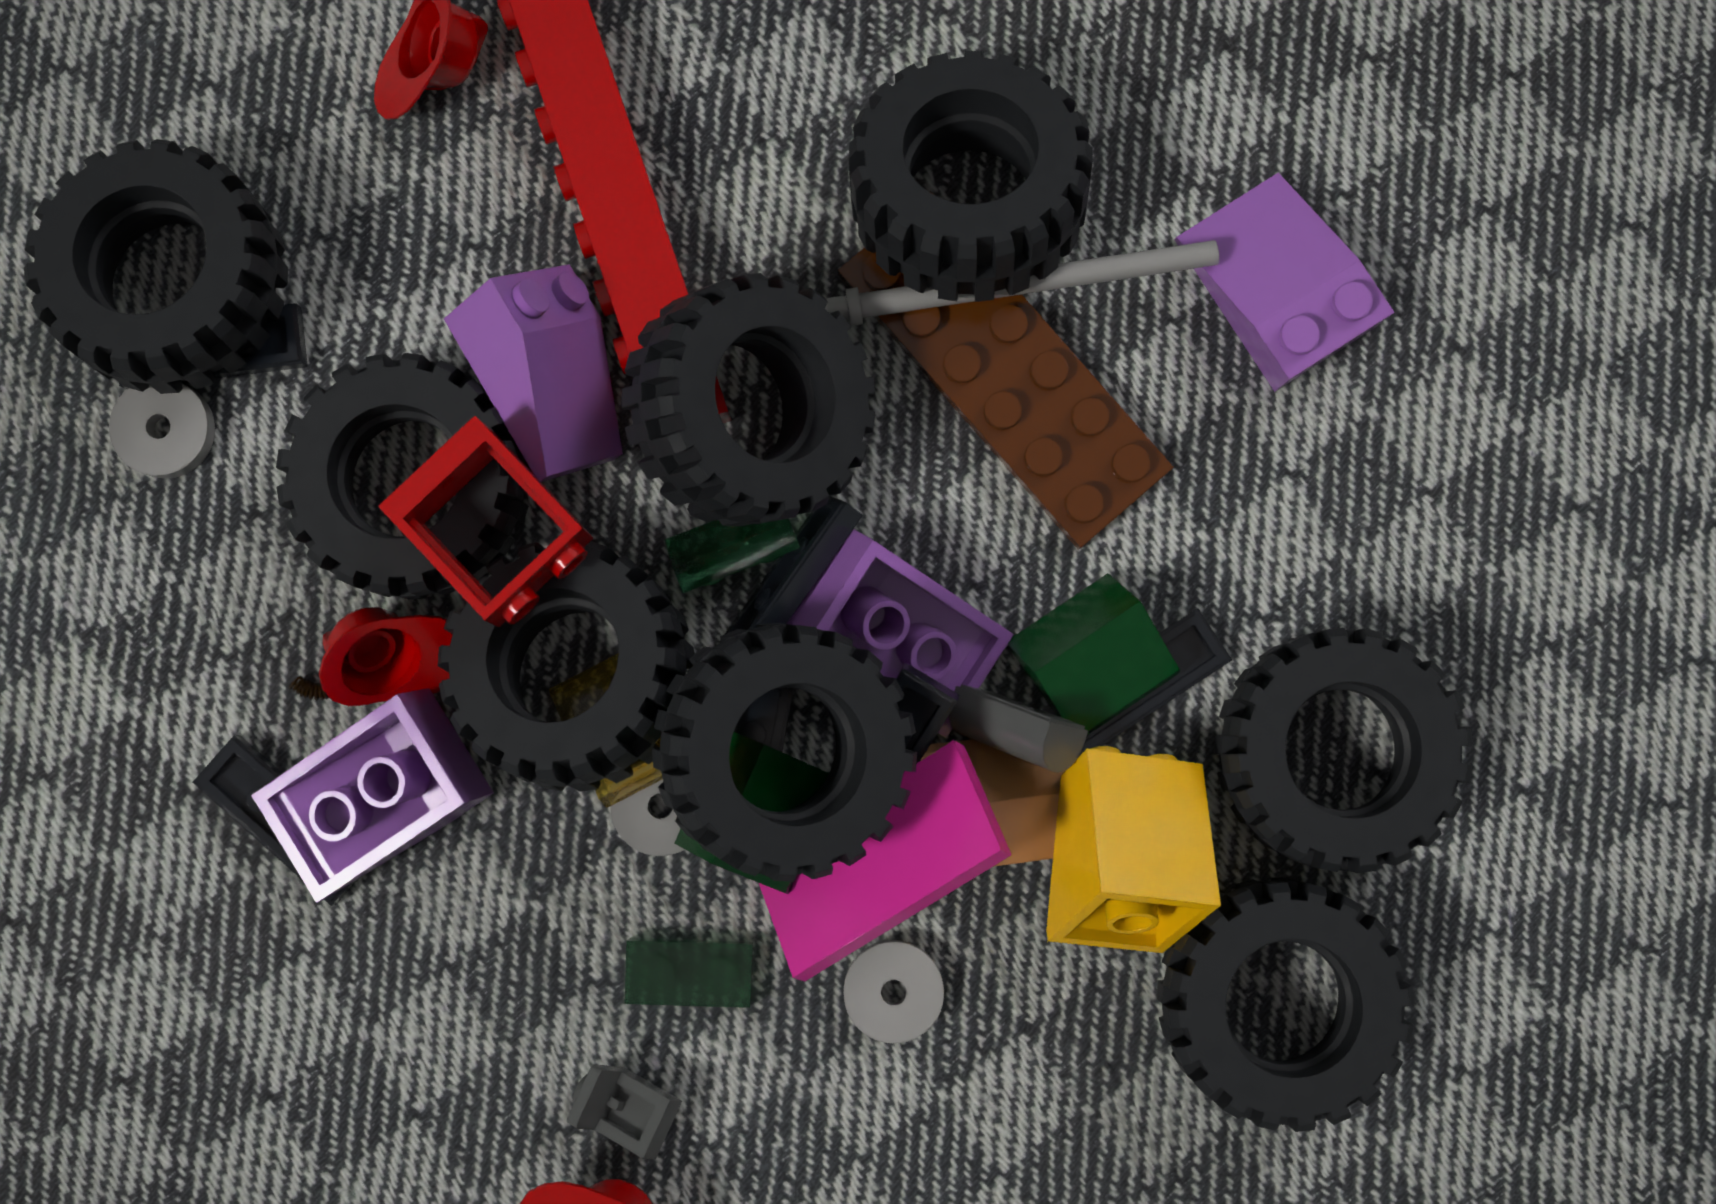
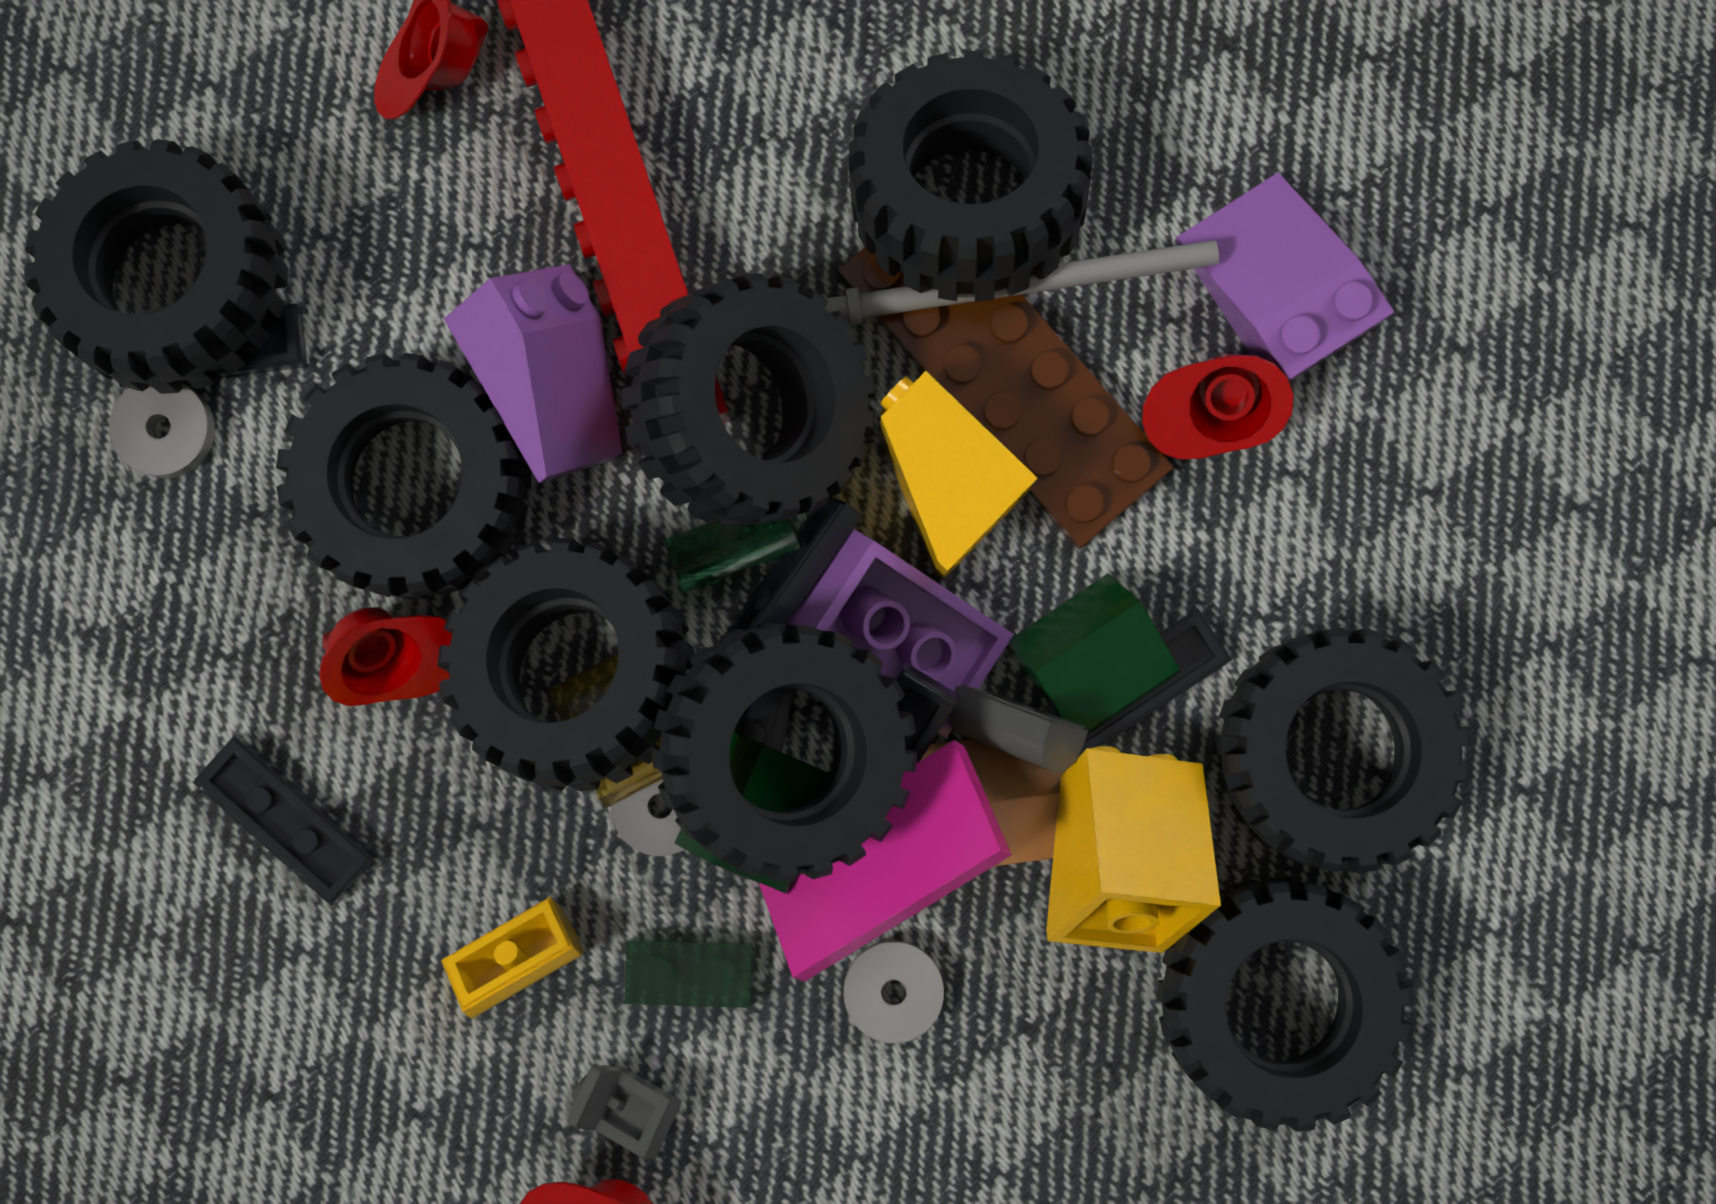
medium lavender slope [251,688,494,903] -> none
dark brown leg [289,676,331,701] -> none
red window [378,416,593,627] -> none
none -> yellow brick [441,897,584,1019]
none -> yellow slope [880,371,1038,581]
none -> red piece [1142,353,1294,459]

